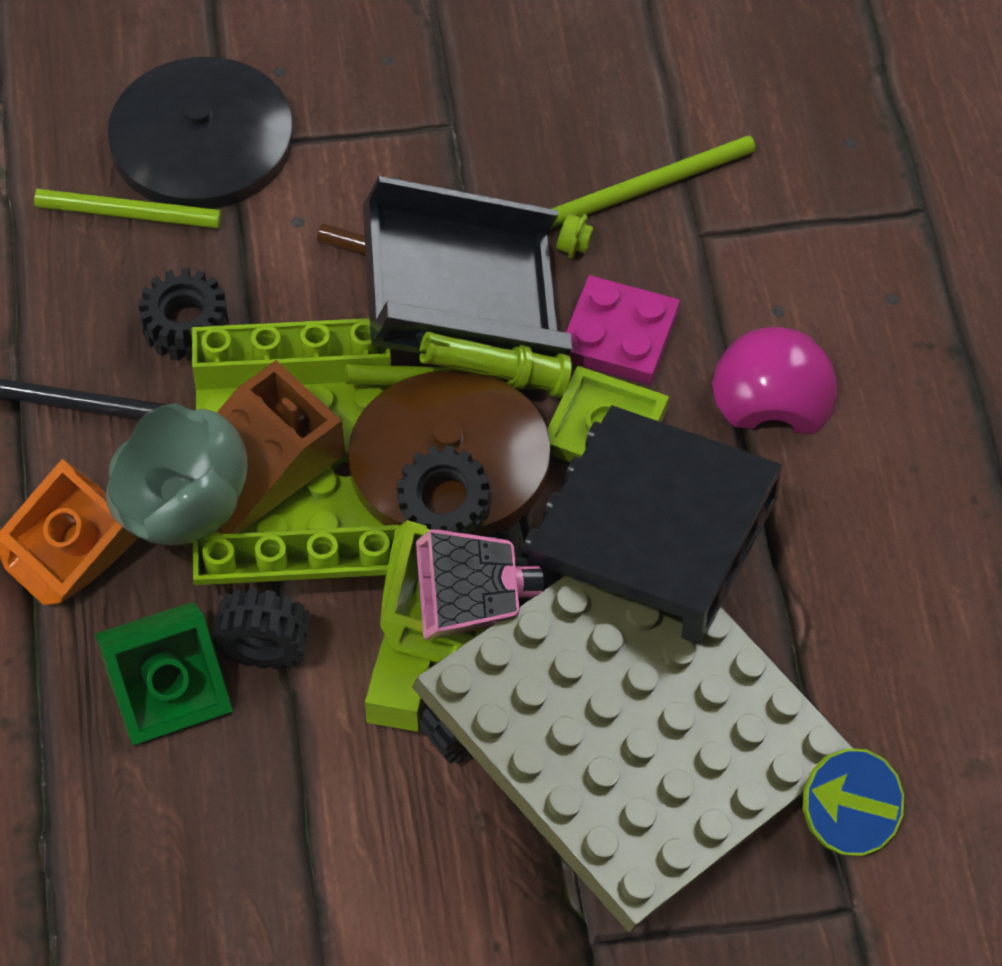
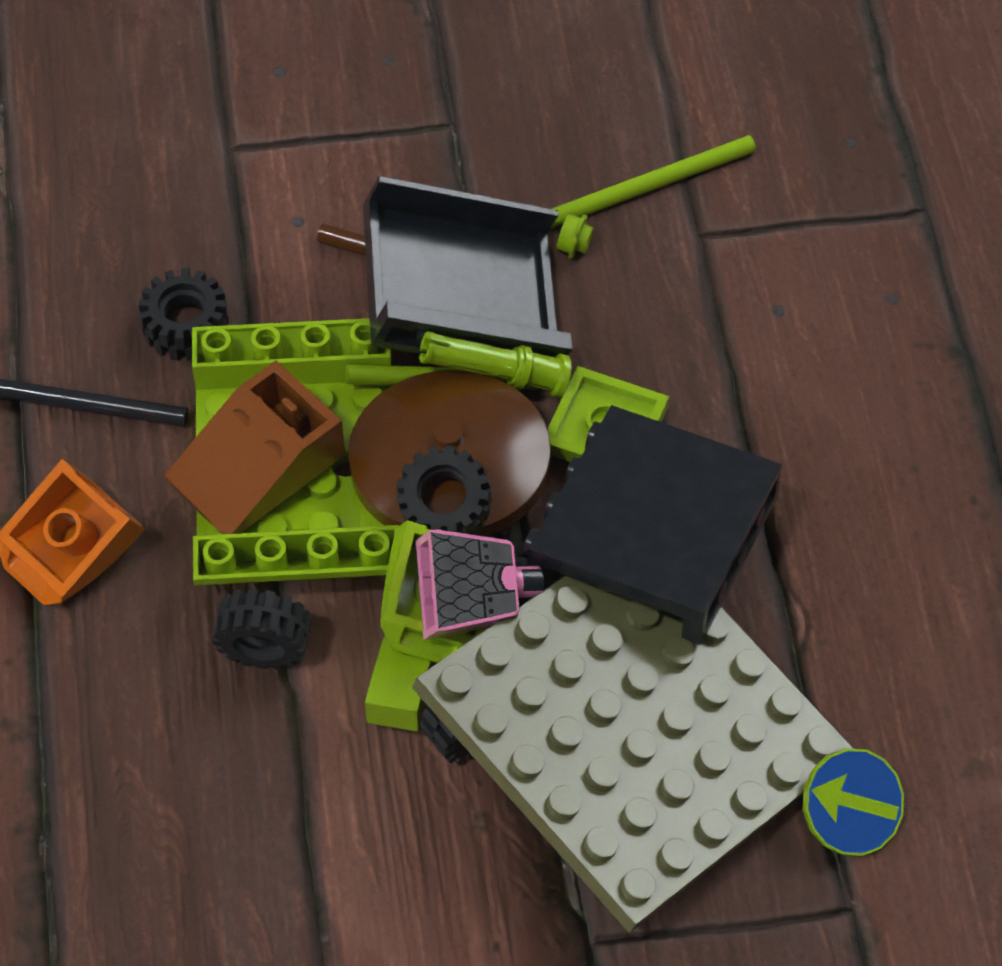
lime piece [34,189,222,229] -> none
green slope [94,601,233,746] -> none
sand green piece [106,403,248,545] -> none
black dish [108,57,293,209] -> none
dark pink plate [566,275,680,385] -> none
dark pink cylinder [712,327,837,434] -> none

